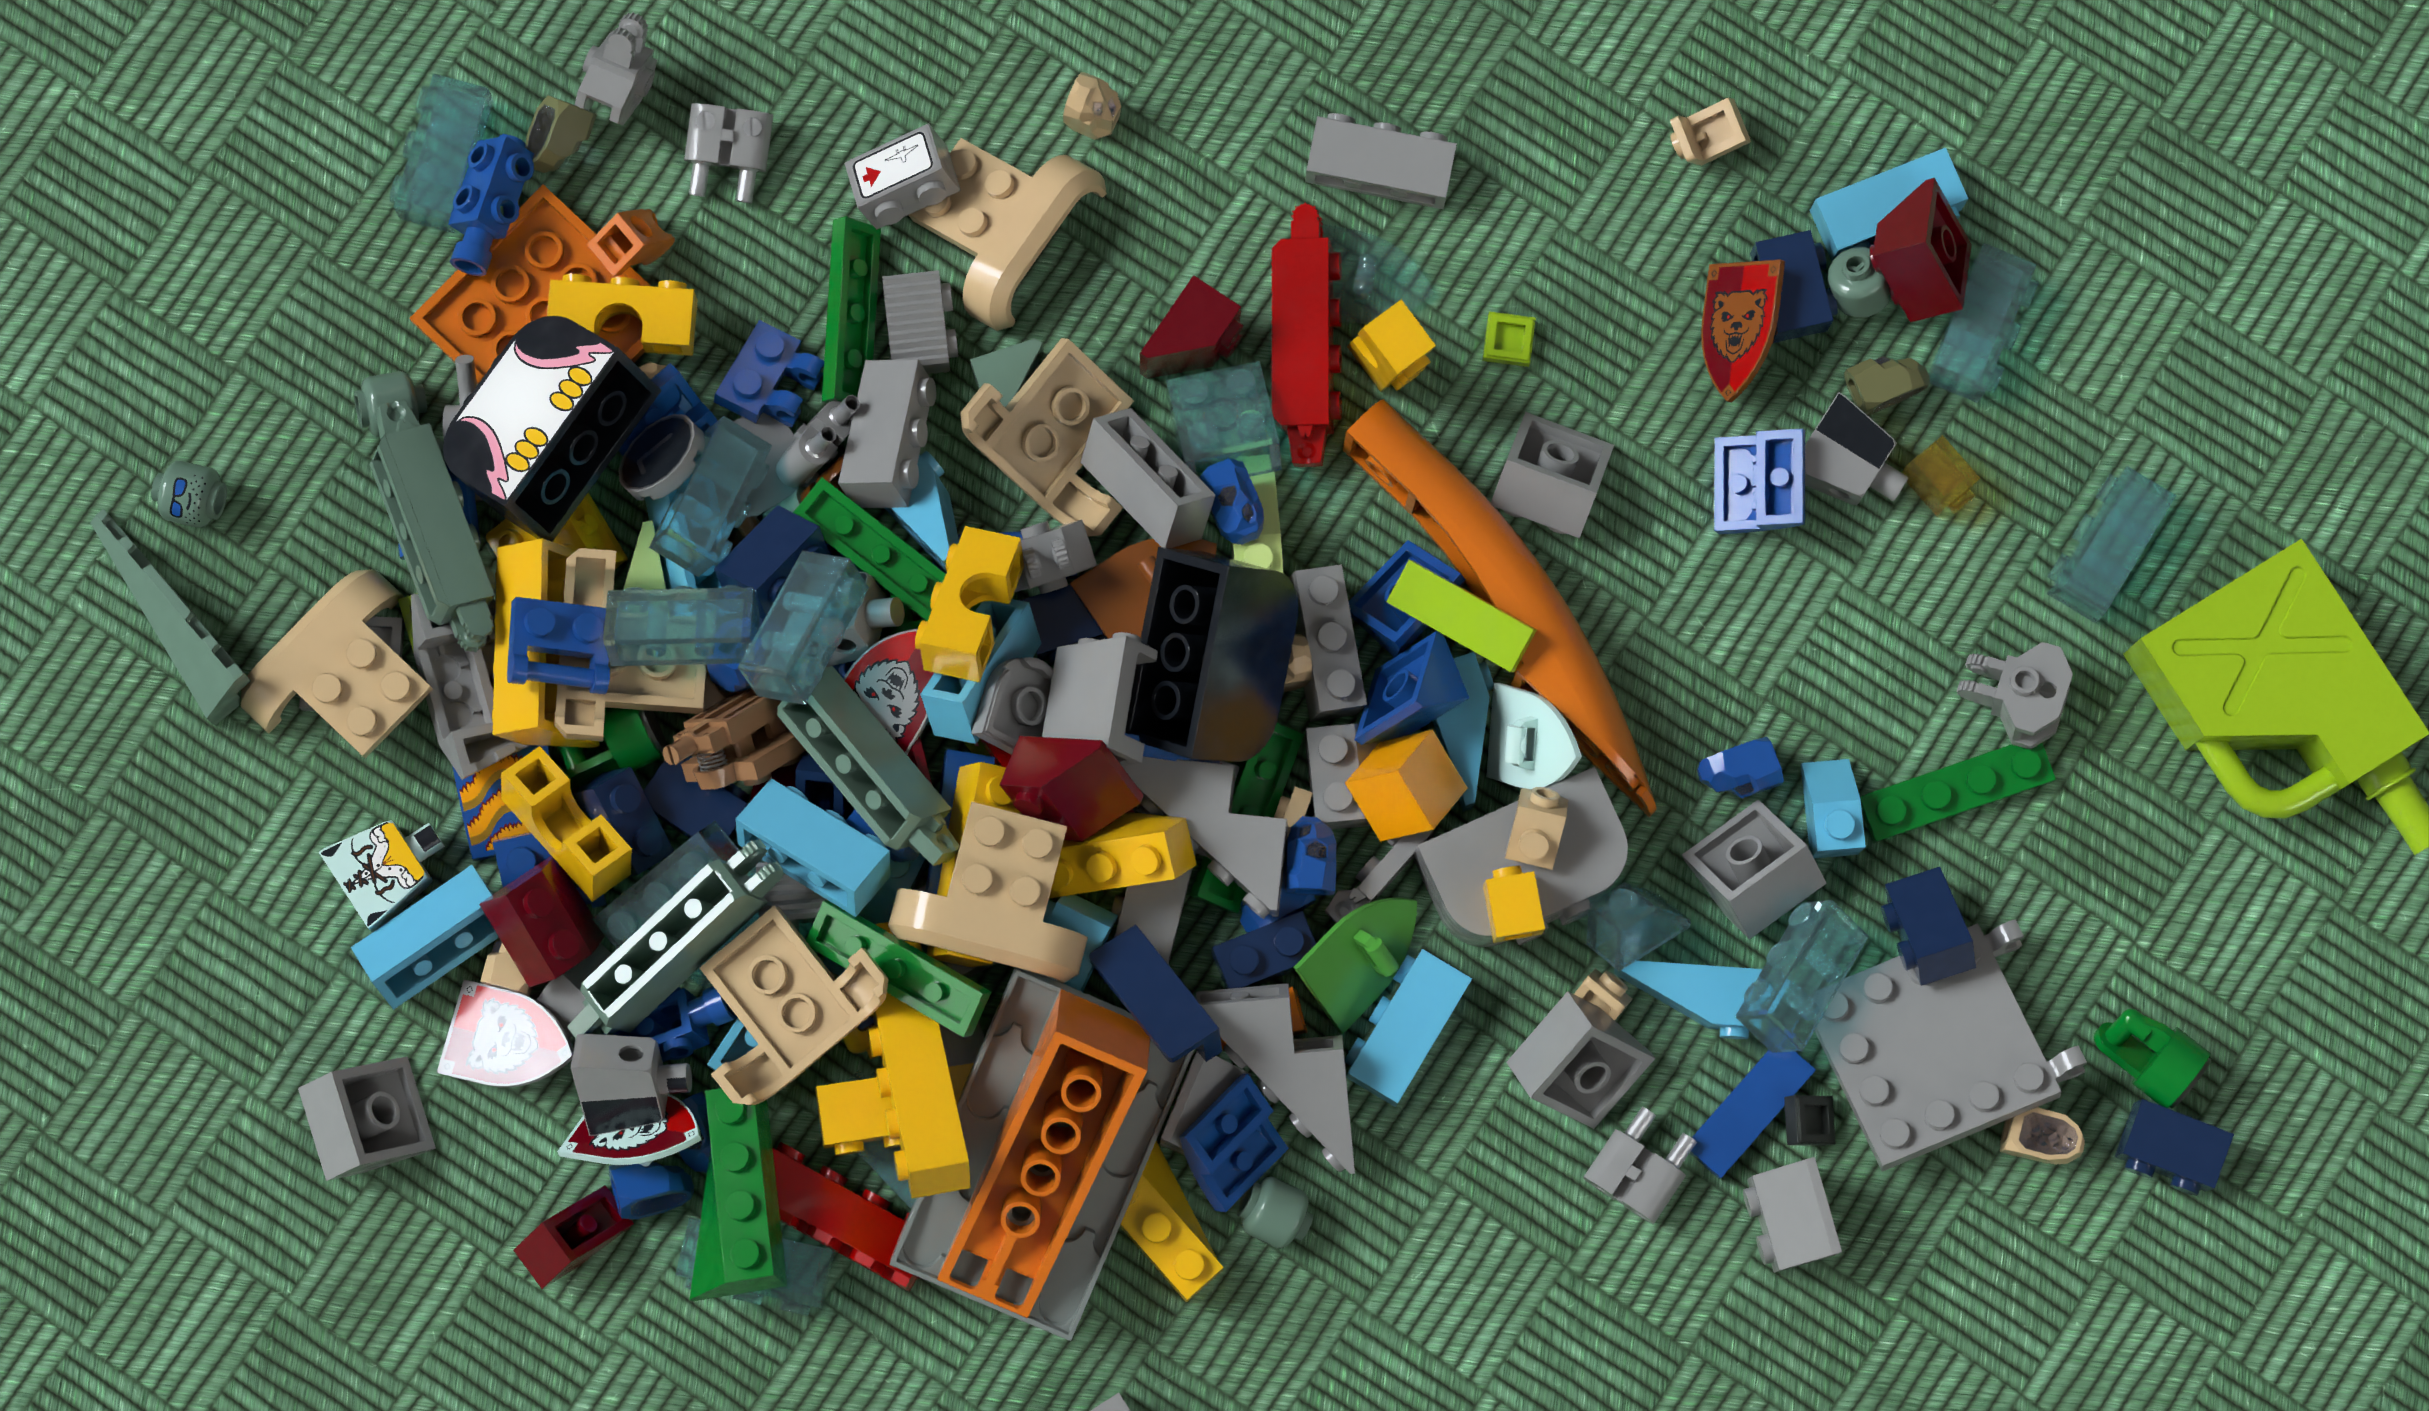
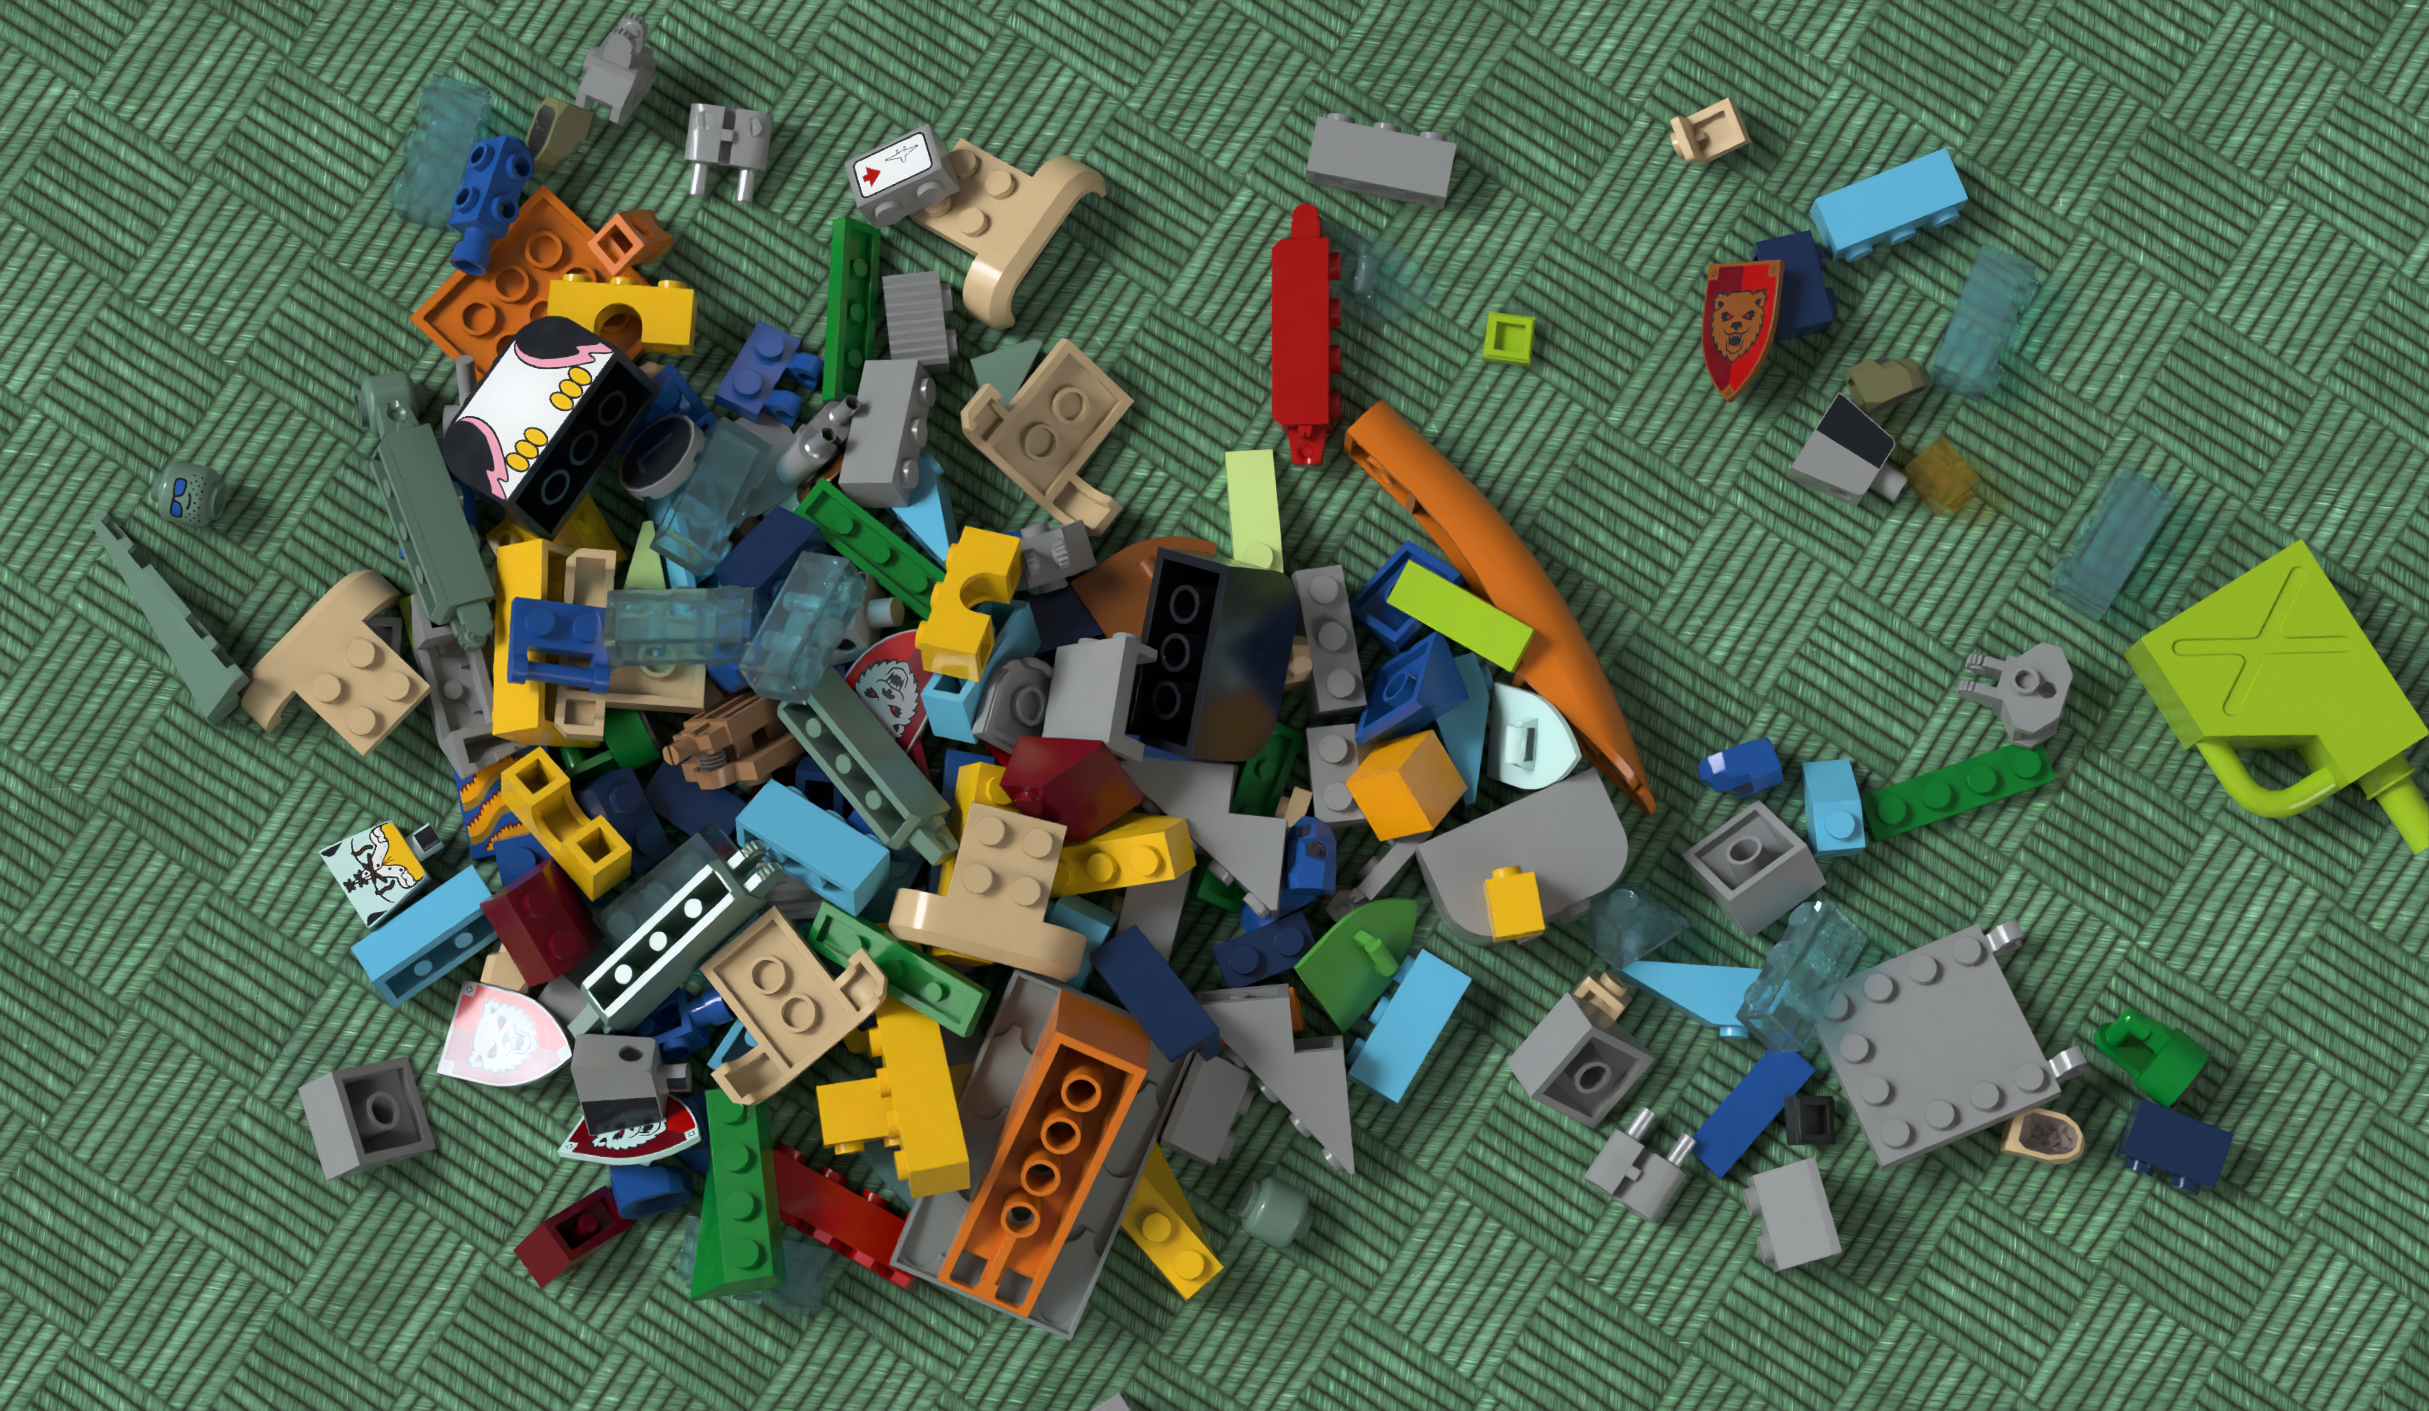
tan rock [1063,72,1121,140] -> none
light grey brick [1080,408,1215,548] -> none
dark red slope [1140,275,1244,379] -> none
clear light blue brick [1166,361,1282,477] -> none
blue slope [1179,1073,1289,1212] -> none
blue rock [1199,458,1264,545] -> none
yellow arch [1347,299,1436,392] -> none
light grey slope [1491,412,1614,538] -> none
tan bracket [1505,787,1568,870] -> none
slope [1714,429,1805,534] -> none
sand green head [1828,247,1891,318] -> none
dark red slope [1870,178,1972,323] -> none
dark blue brick [1881,867,1976,986] -> none

